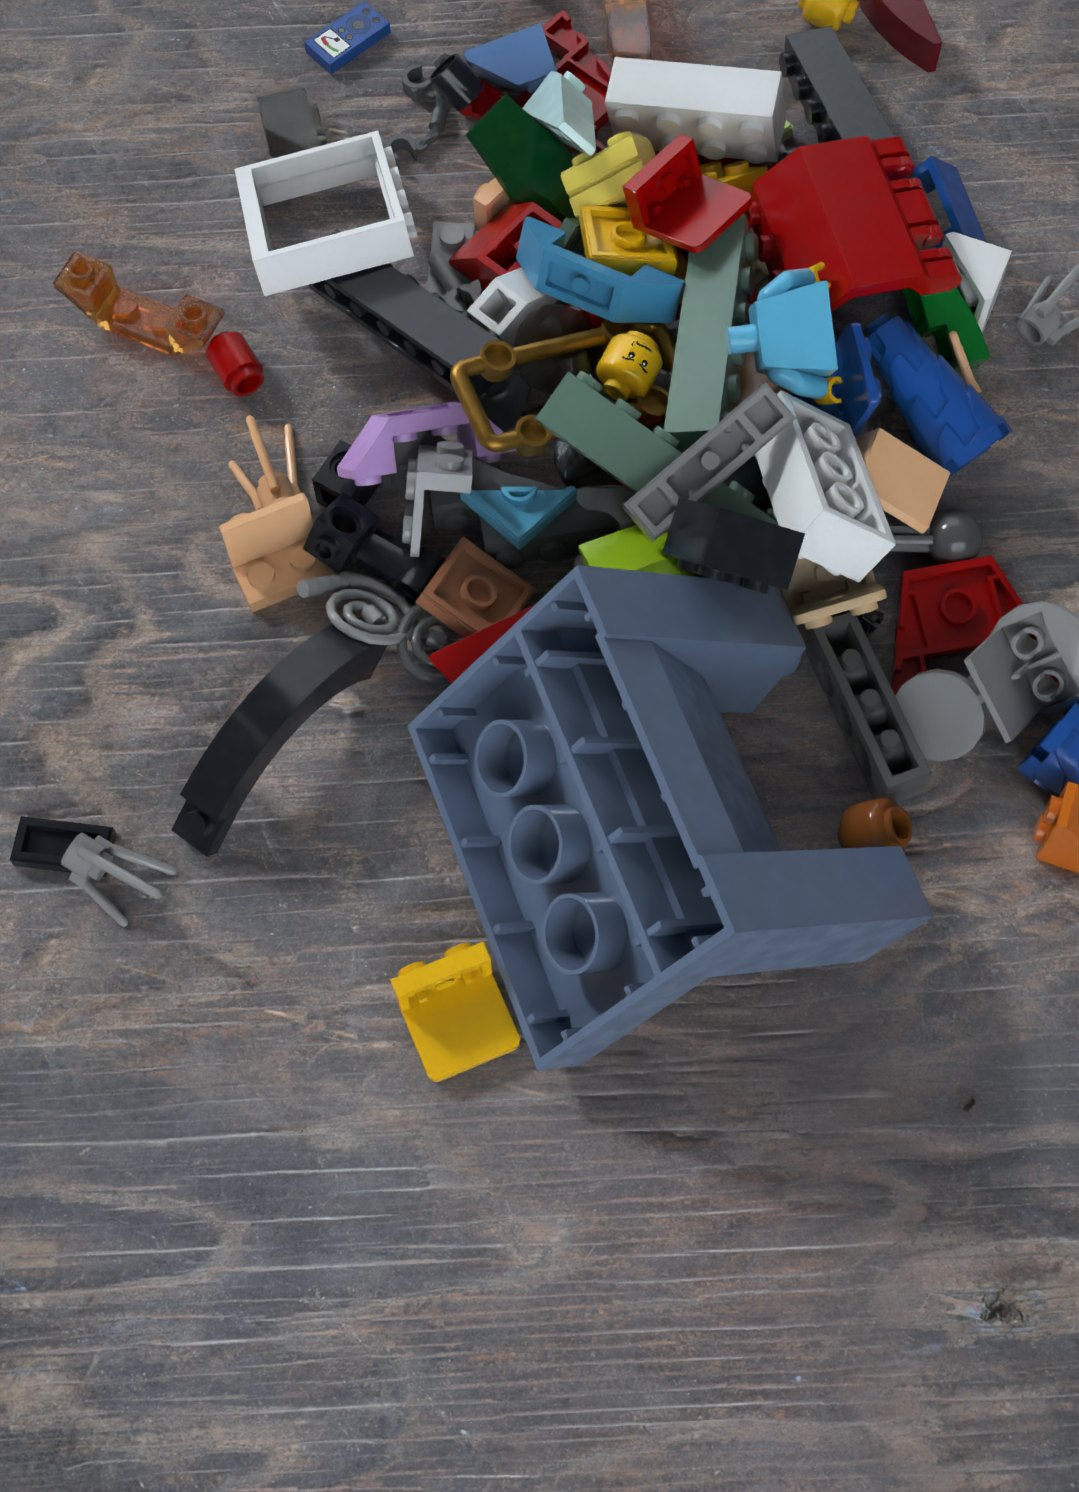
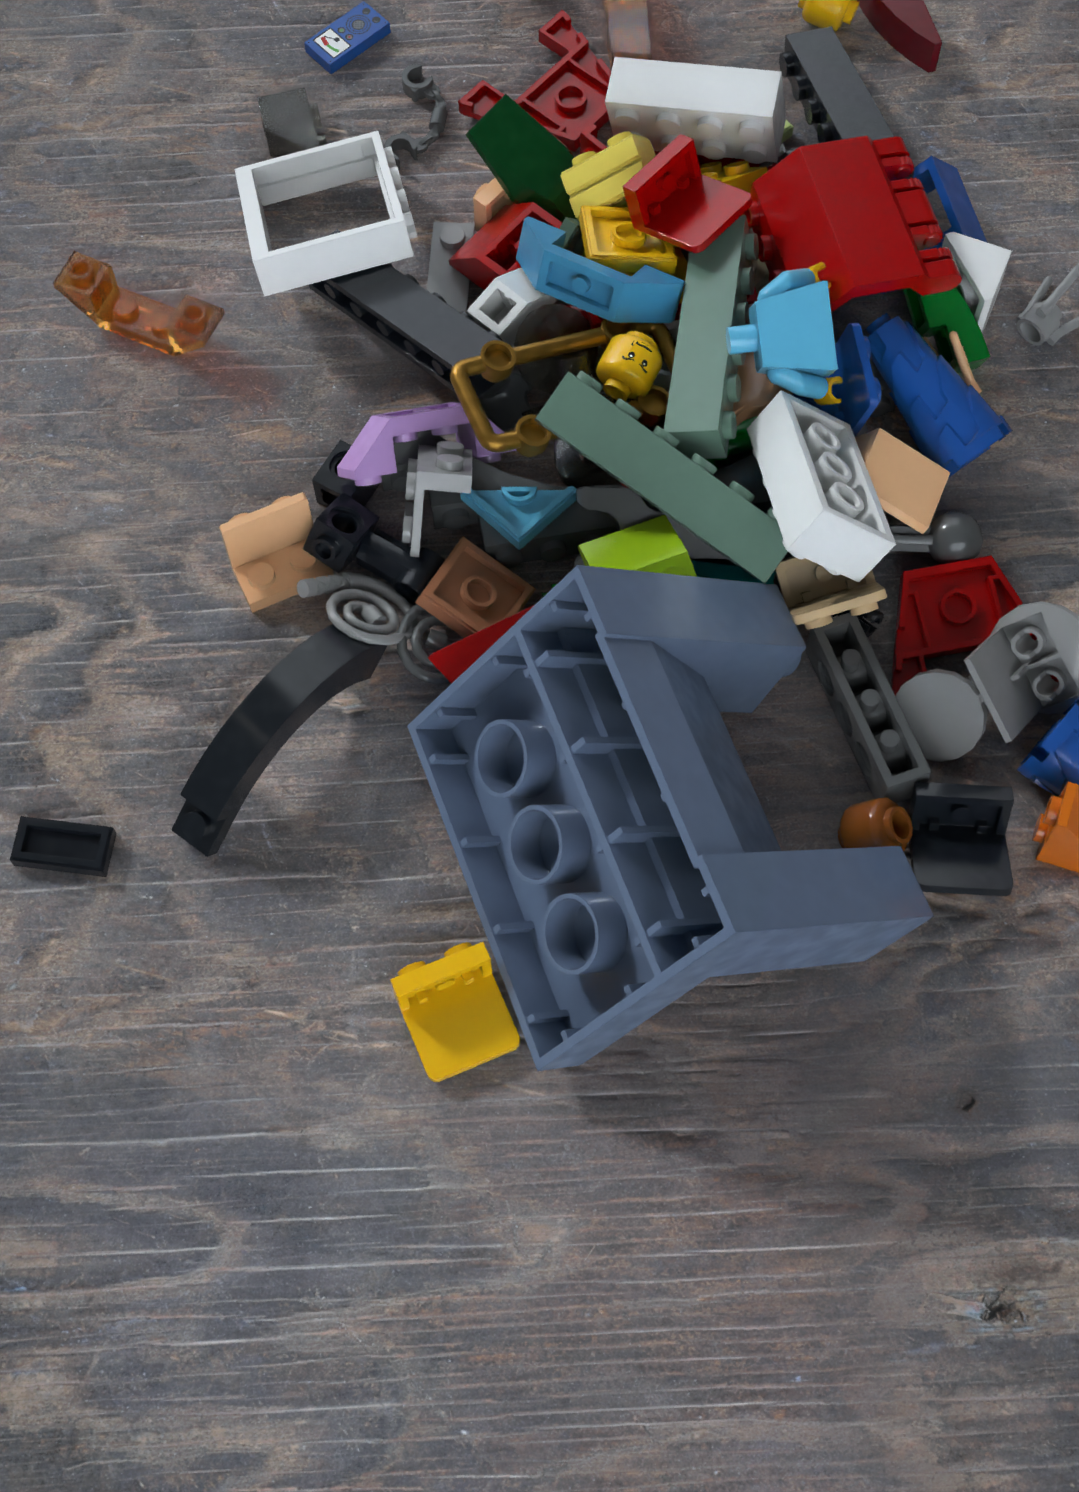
light grey plant [61,832,177,927] -> none
red brick [206,331,264,397] -> none
light nougat plant [228,415,301,510] -> none
light grey bar [428,253,481,312] -> none
black piece [429,53,484,111] -> none
medium blue slope [463,23,557,95] -> none
light aqua slope [523,70,596,156] -> none
light grey plate [621,382,796,542] -> none
black brick [662,497,805,594] -> none
none -> black bracket [908,782,1014,896]

